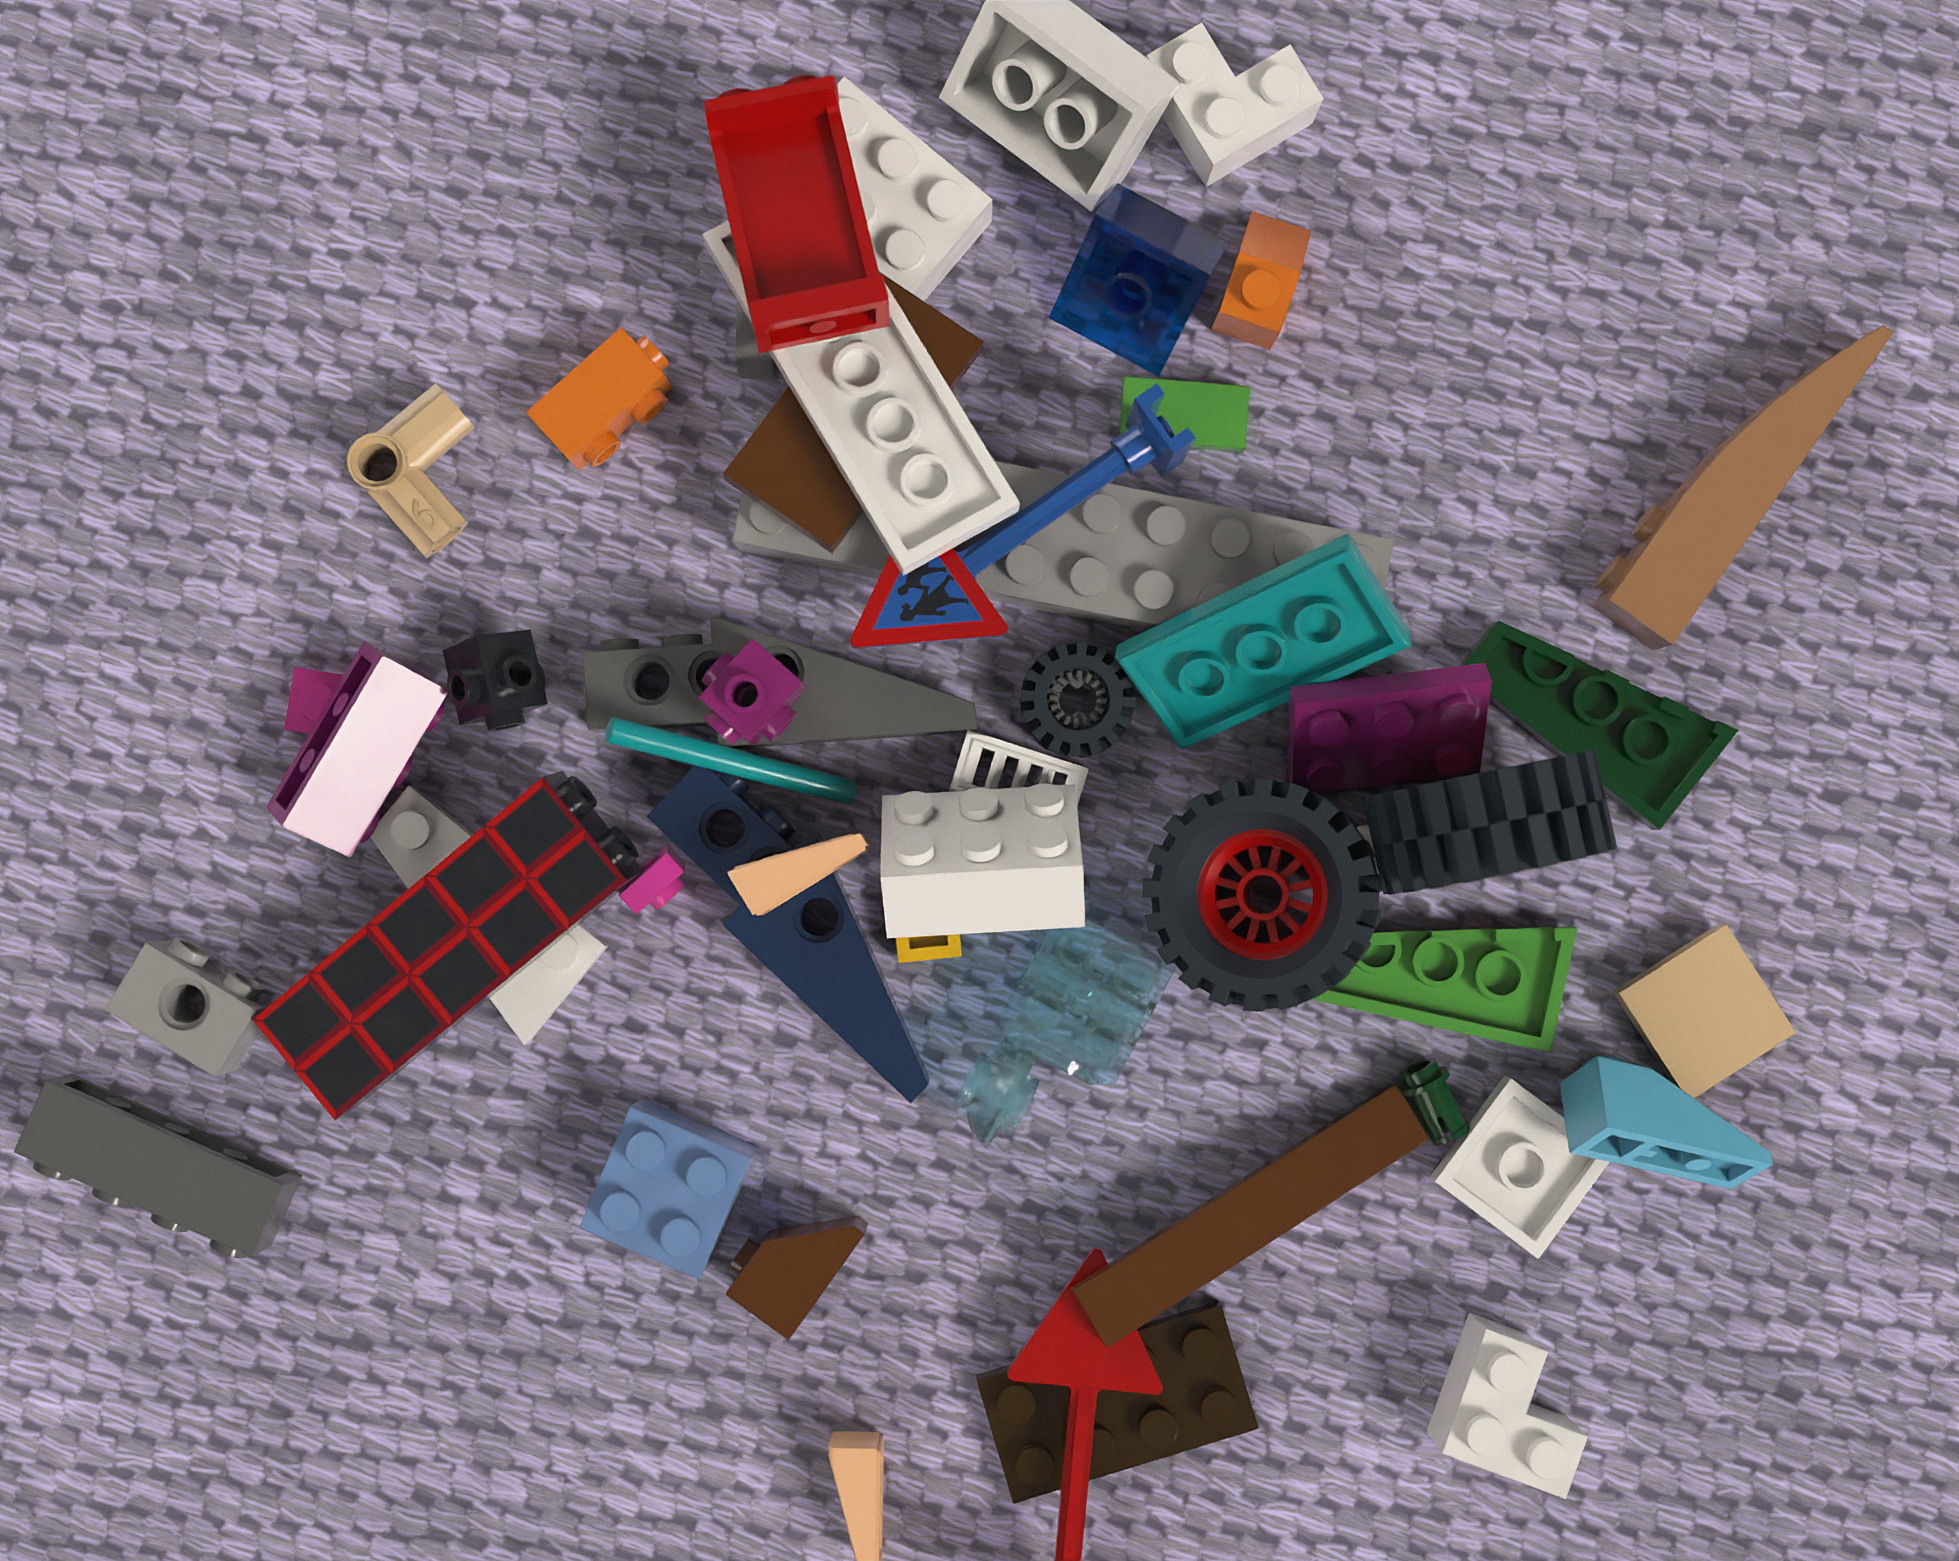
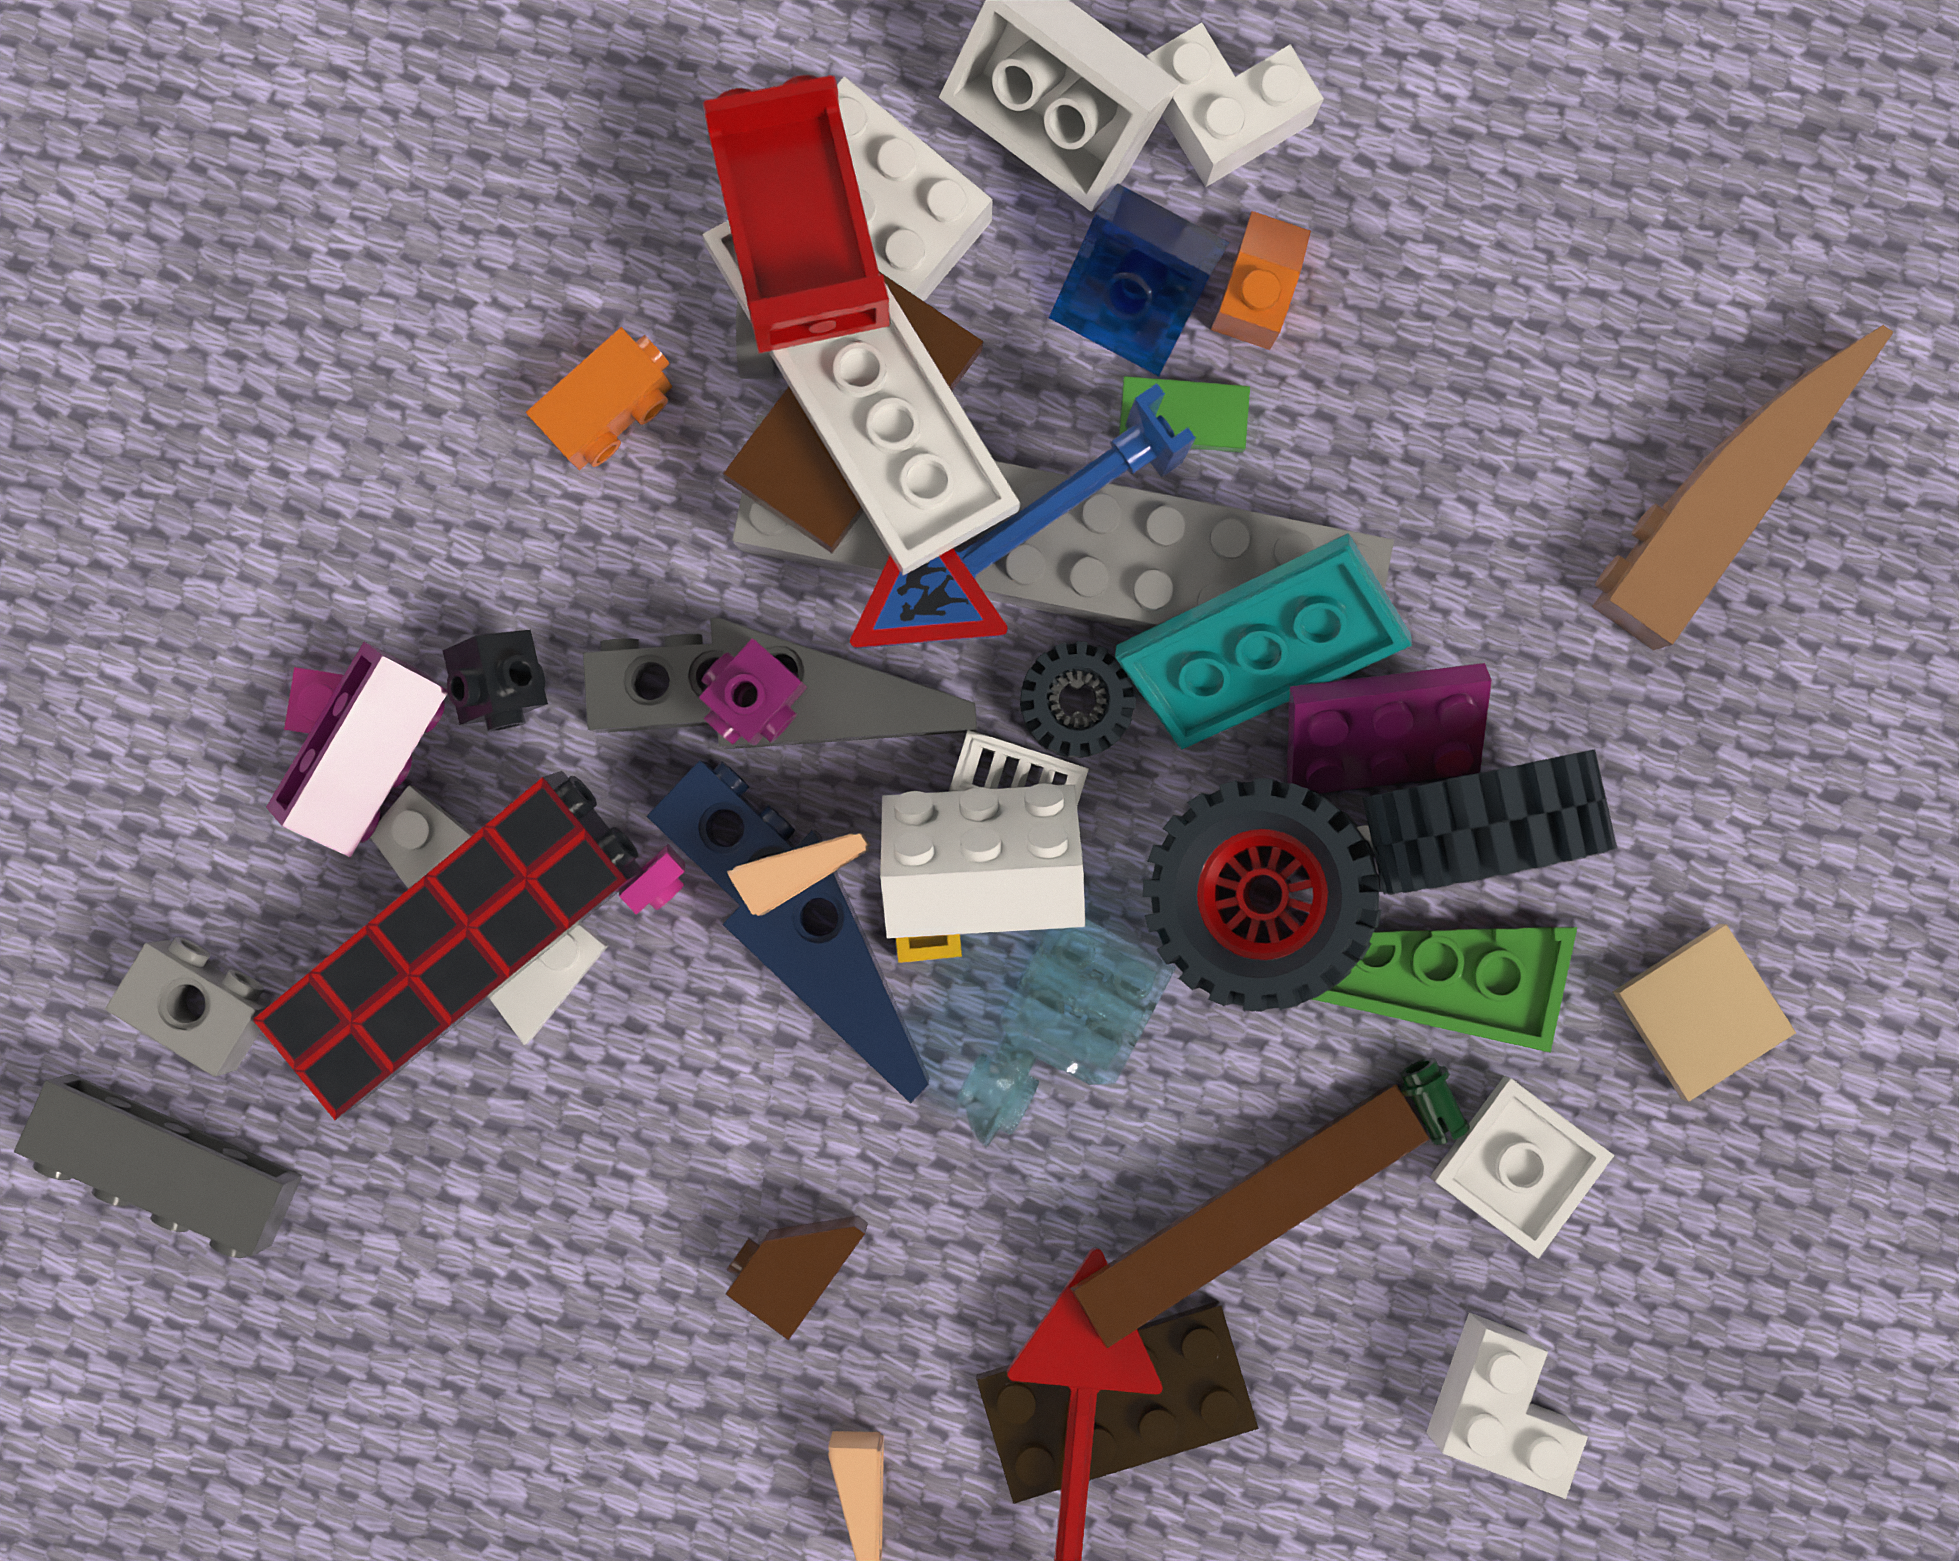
tan piece [347,383,475,558] -> none
medium blue brick [579,1098,758,1279] -> none
teal bar [605,717,856,804] -> none
dark green wing [1459,621,1739,830] -> none
medium azure slope [1560,1055,1773,1189] -> none

